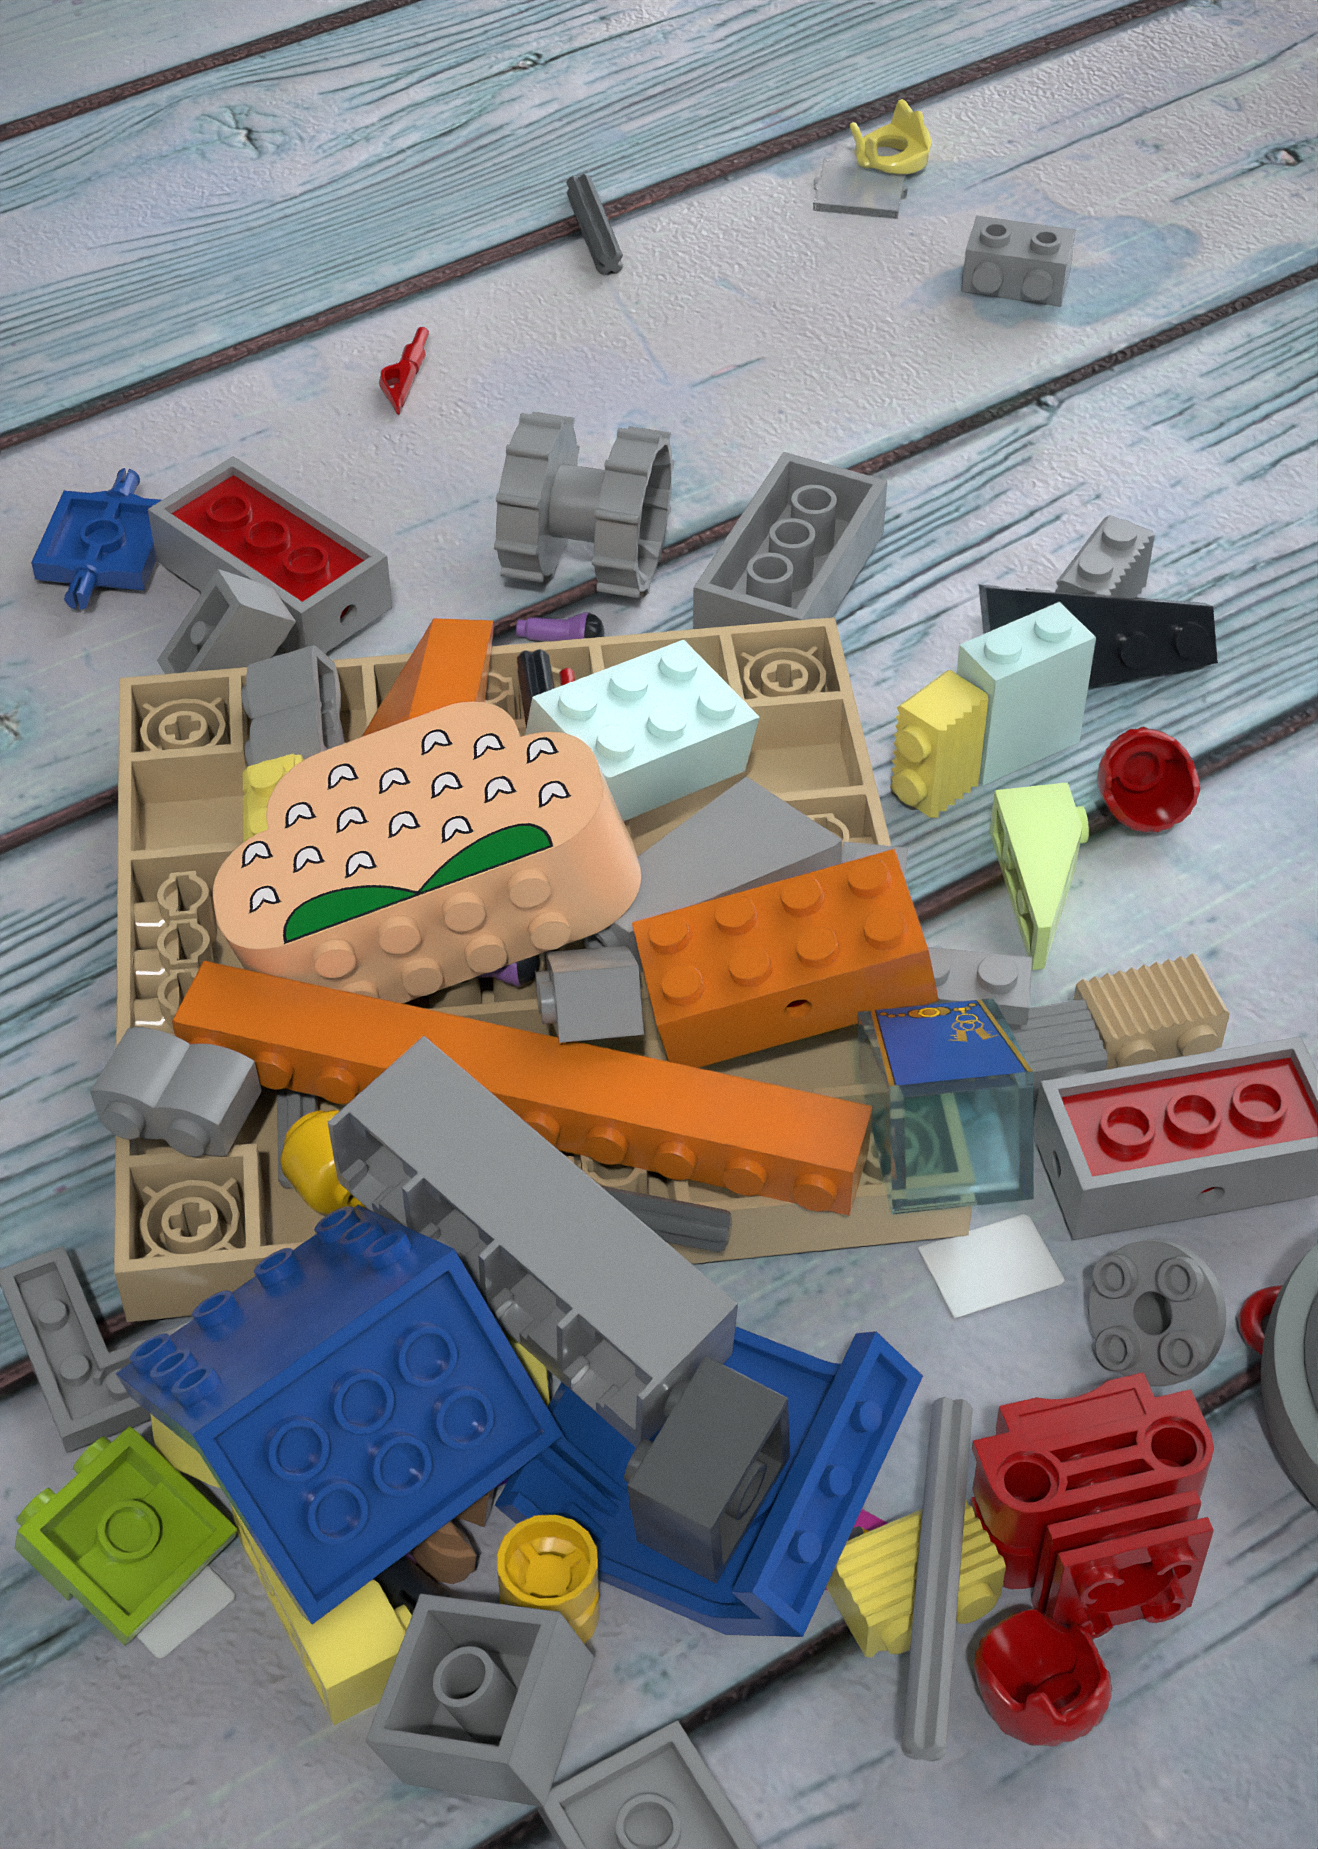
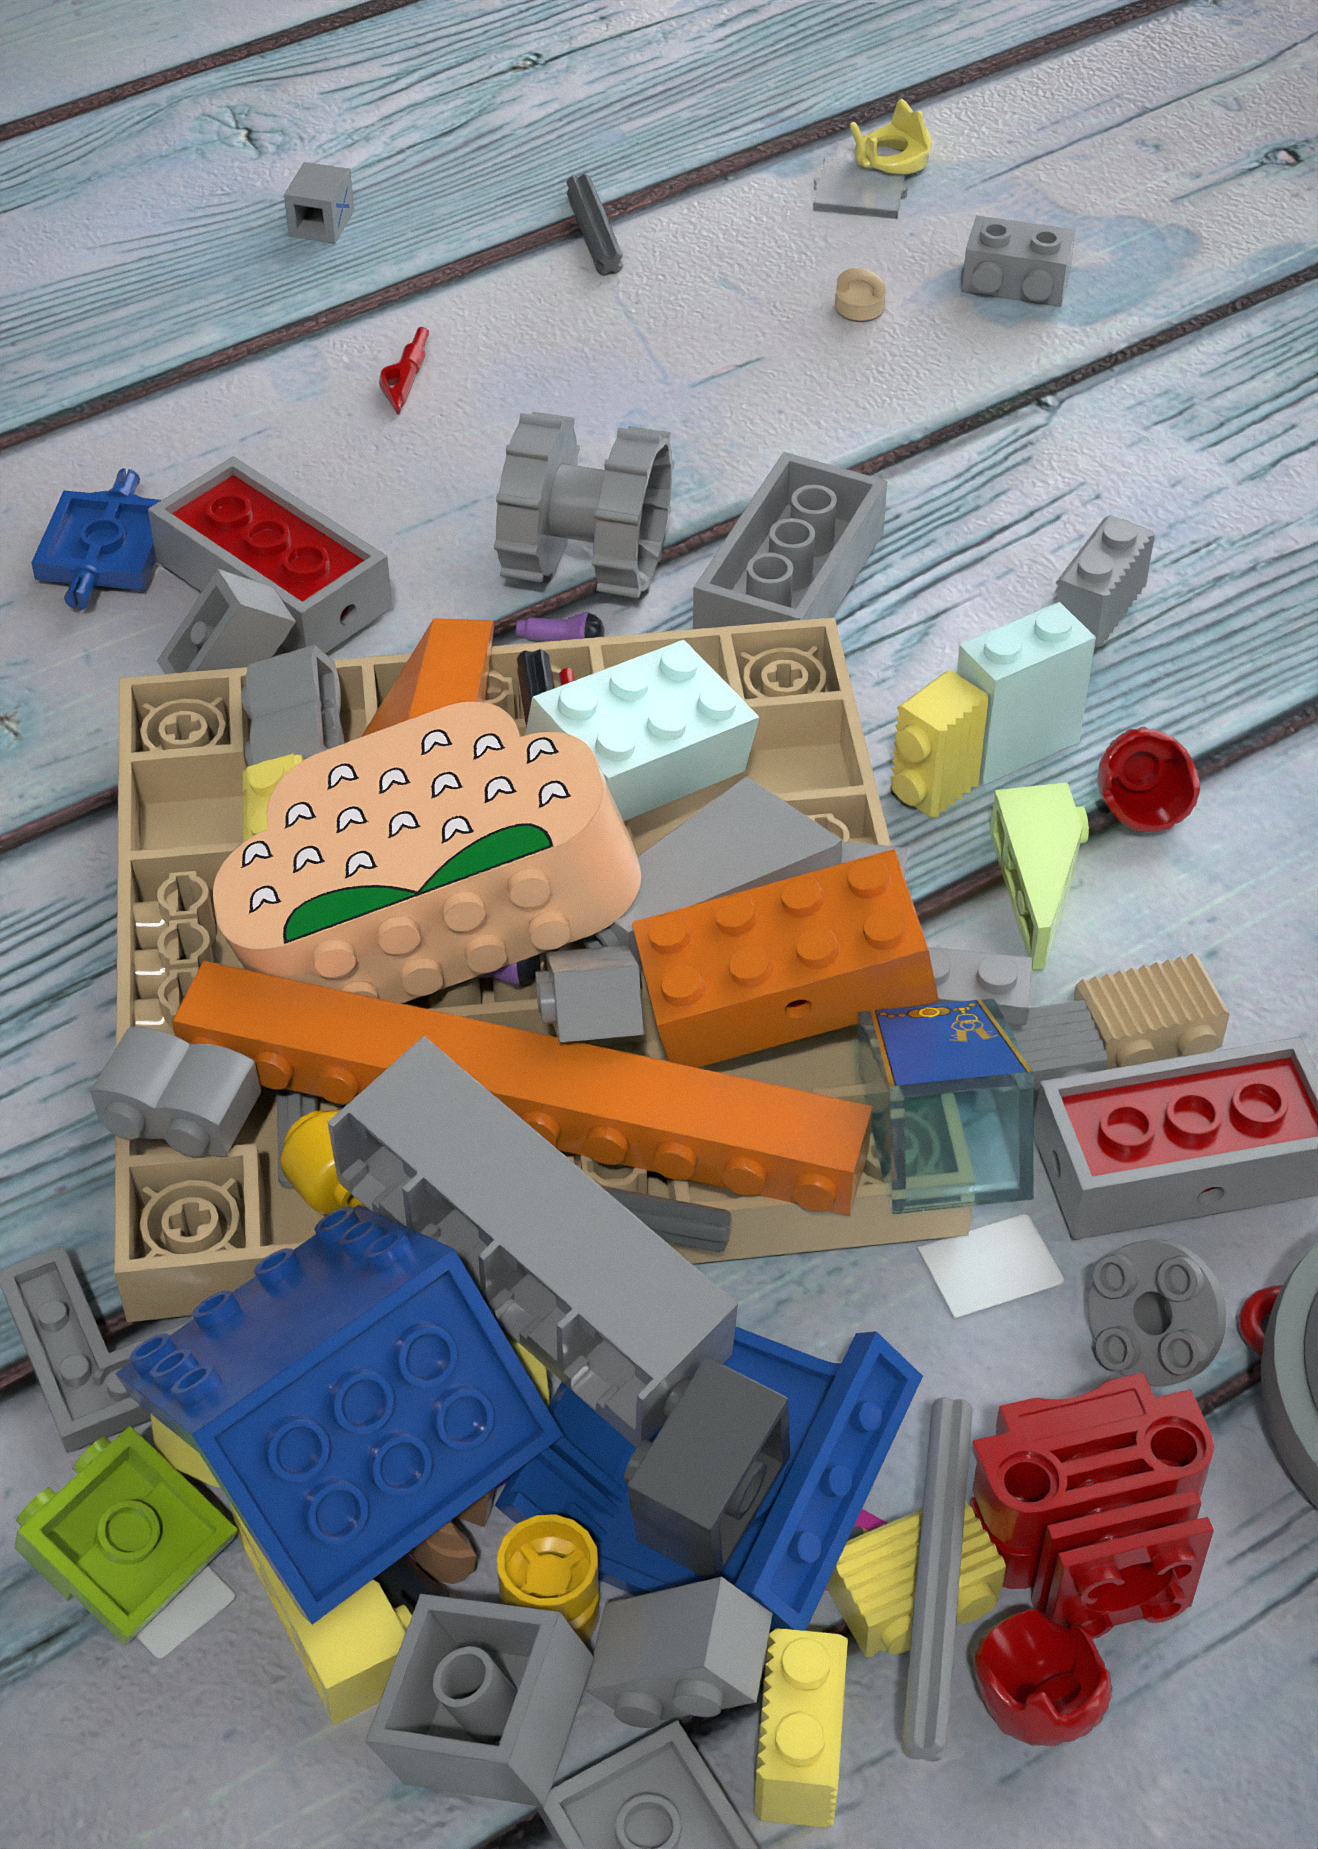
black wing [978,584,1218,687] -> none
none -> light grey brick [284,162,354,244]
none -> light grey brick [585,1577,773,1728]
none -> light yellow brick [753,1628,848,1828]
none -> tan tile [835,268,886,321]

